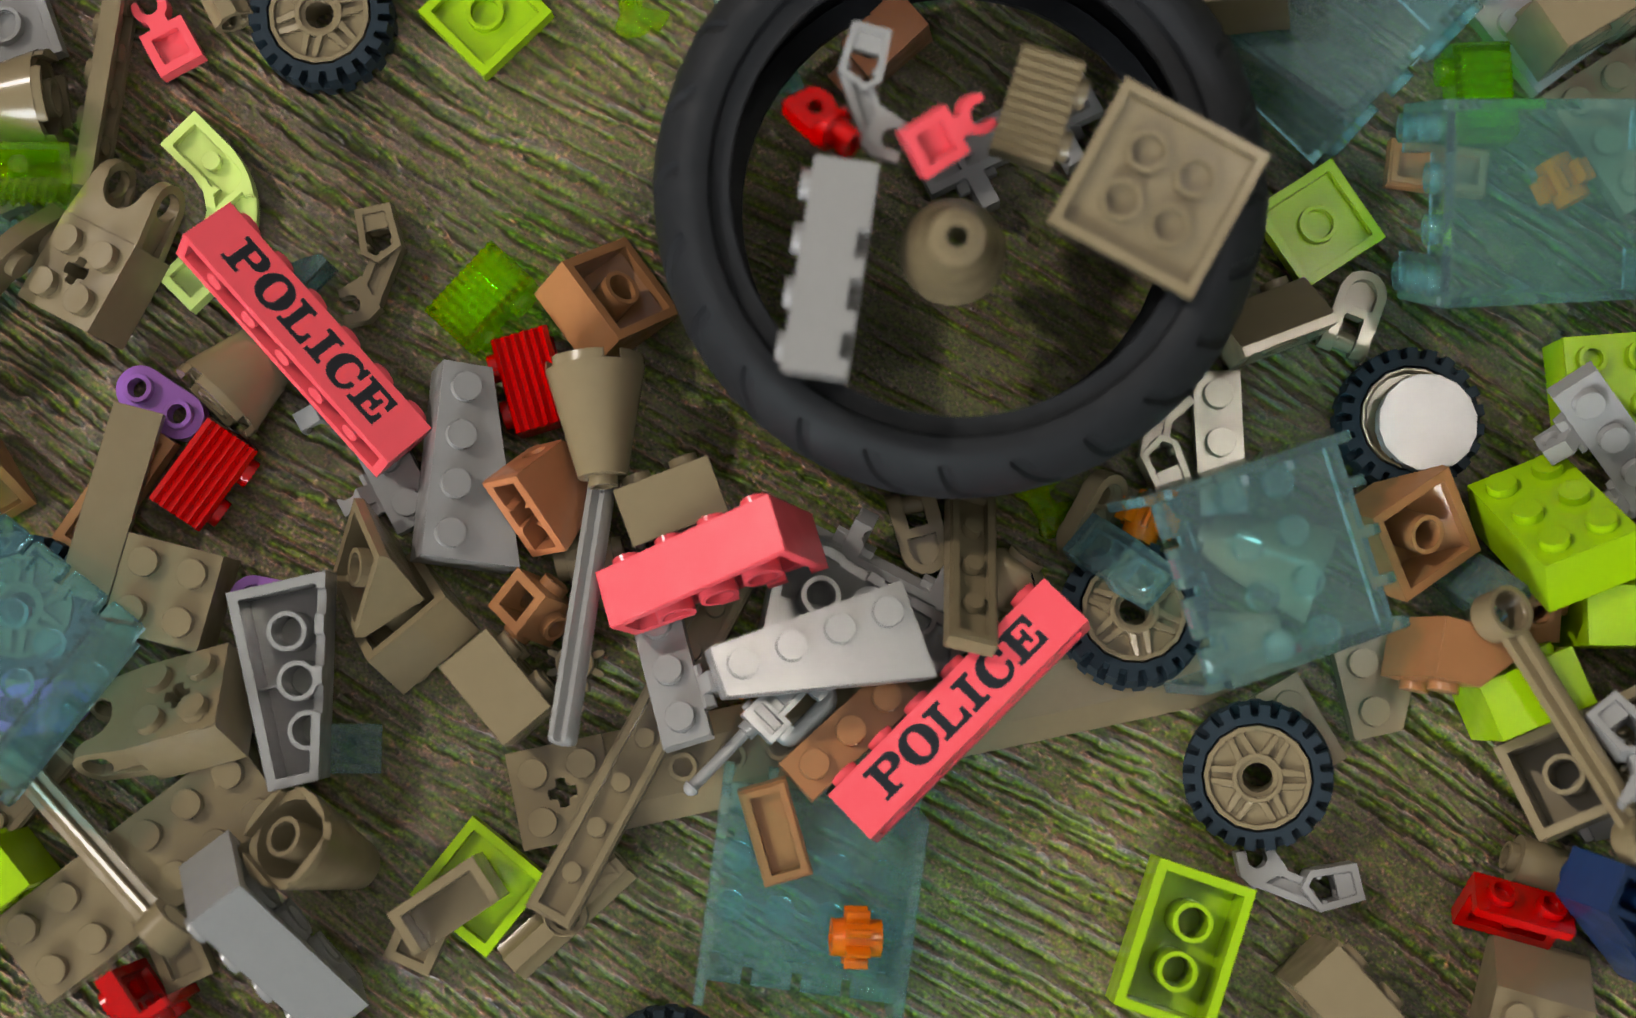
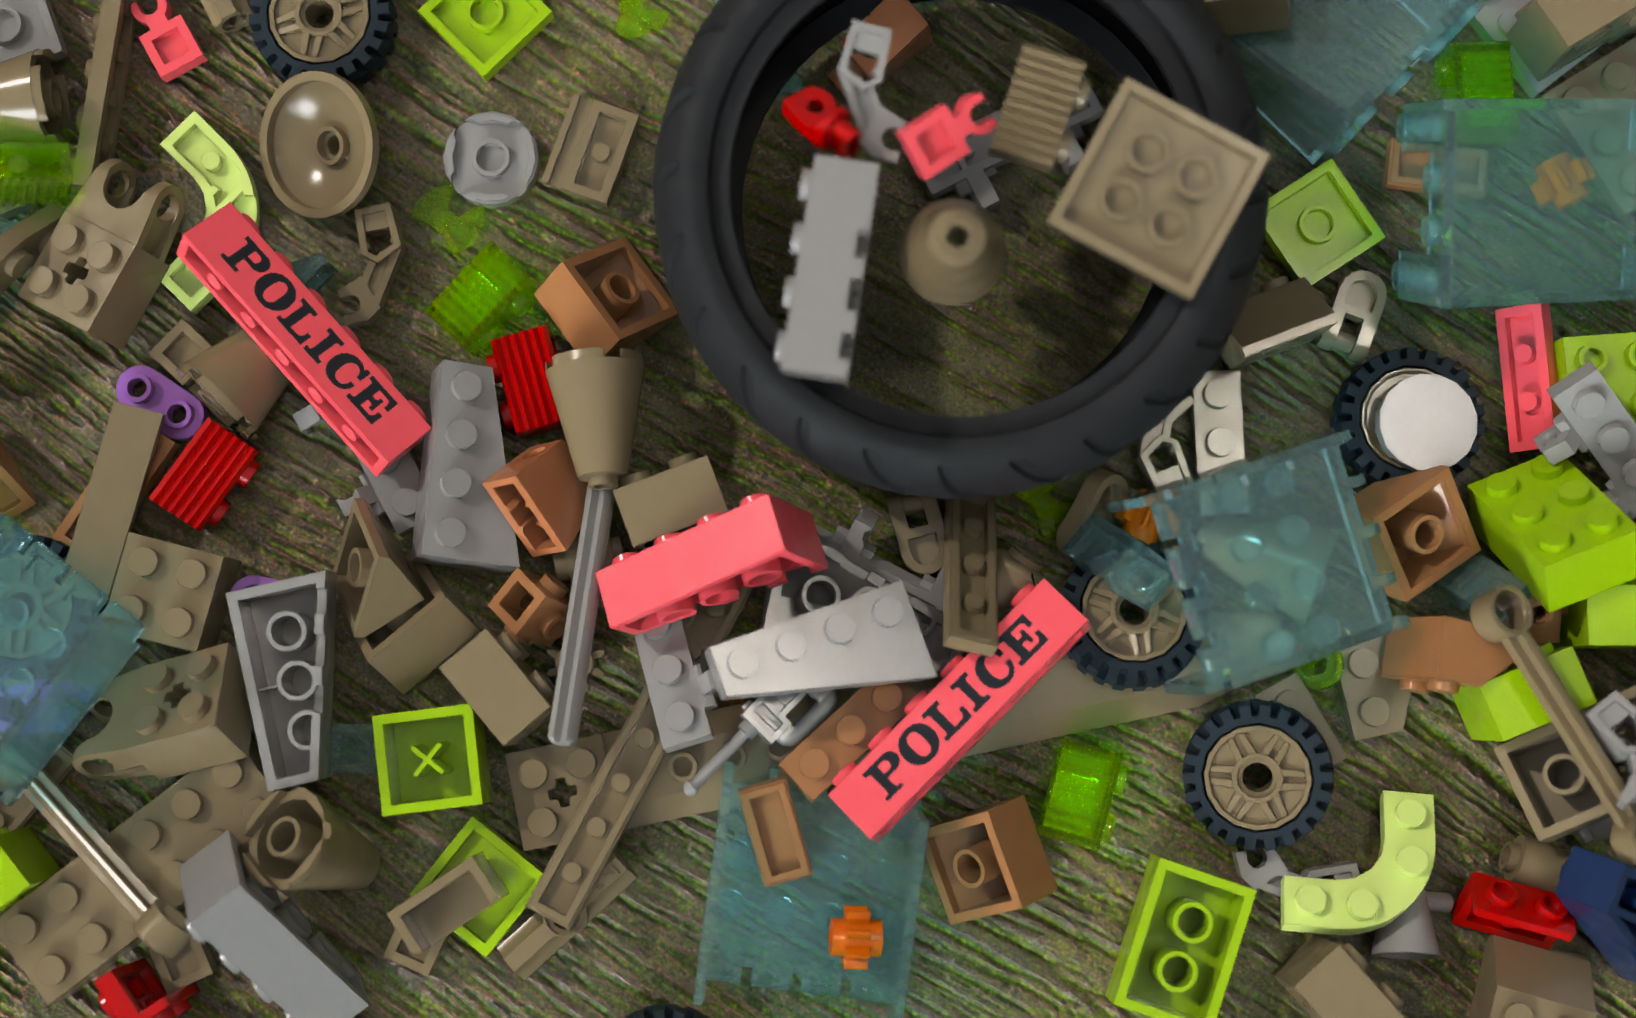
none -> dark tan plate [149,318,213,388]
none -> dark tan dish [259,71,379,218]
none -> lime brick [372,704,493,817]
none -> clear neon green piece [412,185,485,255]
none -> light grey tile [443,111,541,209]
none -> dark tan plate [541,93,641,208]
none -> medium nougat slope [917,795,1058,925]
none -> clear neon green brick [1037,738,1128,851]
none -> yellowish green plate [1281,790,1436,936]
none -> clear neon green plate [1294,641,1344,690]
none -> light grey piece [1371,889,1453,960]
none -> coral plate [1495,301,1561,454]

